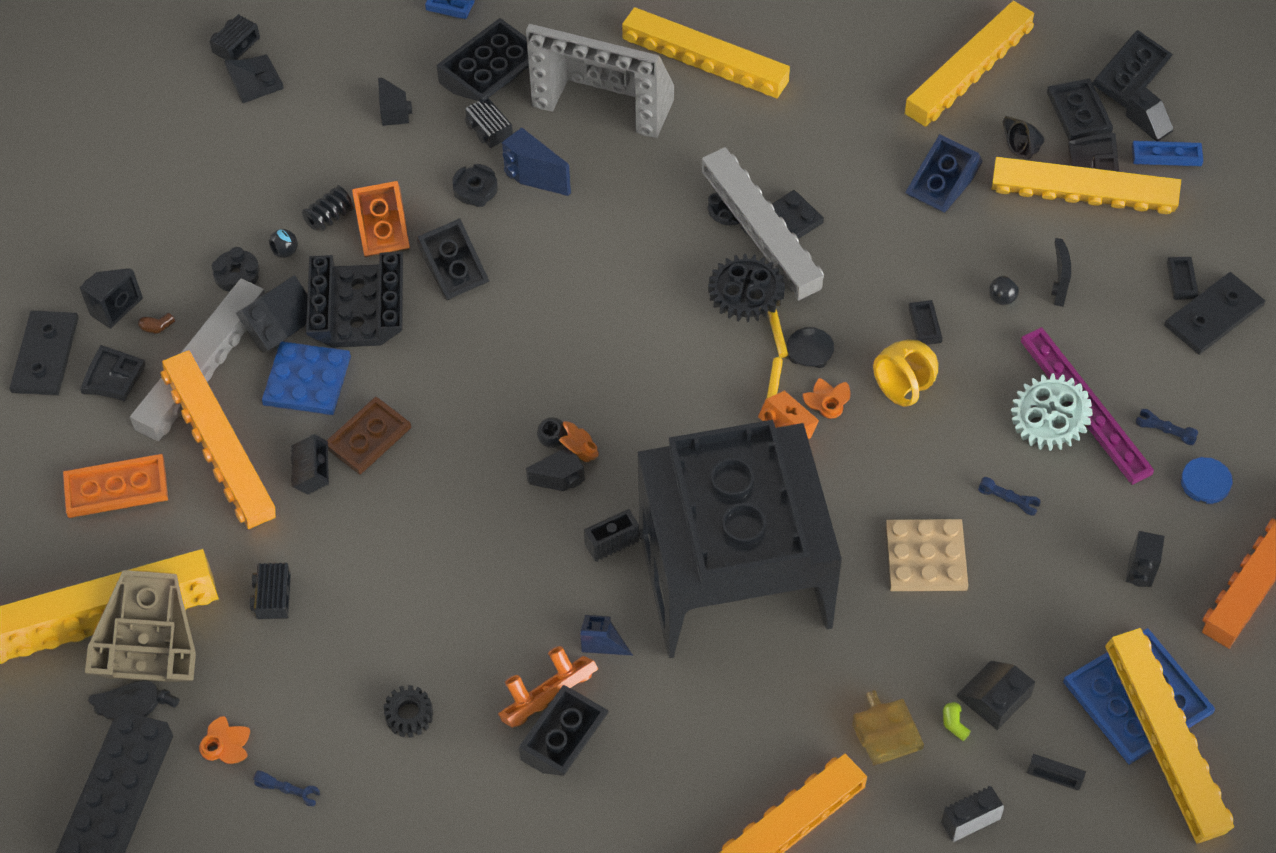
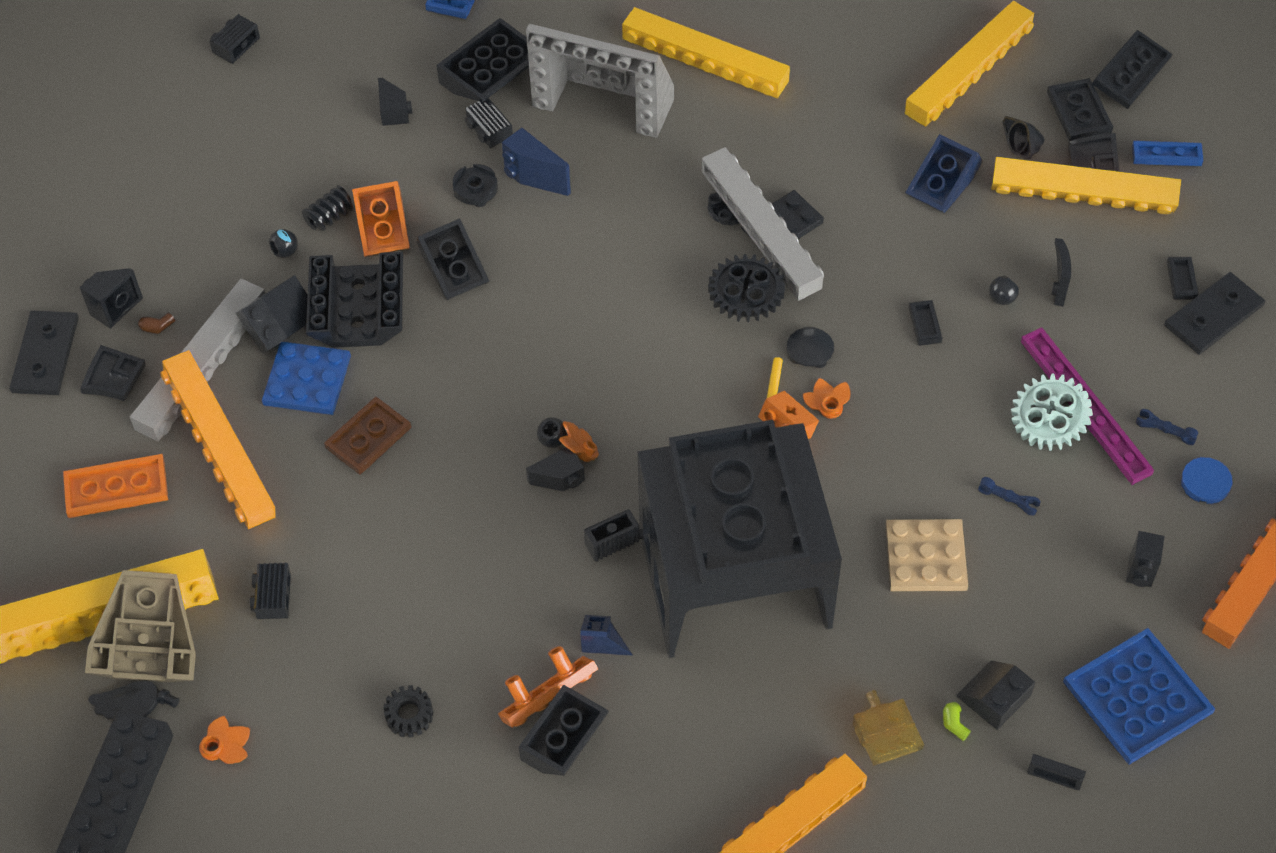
black plate [211,247,260,291] -> none
black plate [224,54,284,103] -> none
dark blue piece [253,770,320,806] -> none
black brick [291,434,329,494] -> none
yellow piece [768,310,788,358] -> none
yellow piece [873,339,939,407] -> none
black brick [941,786,1004,842] -> none
yellow brick [1105,628,1234,844] -> none
black slope [1125,88,1174,142] -> none

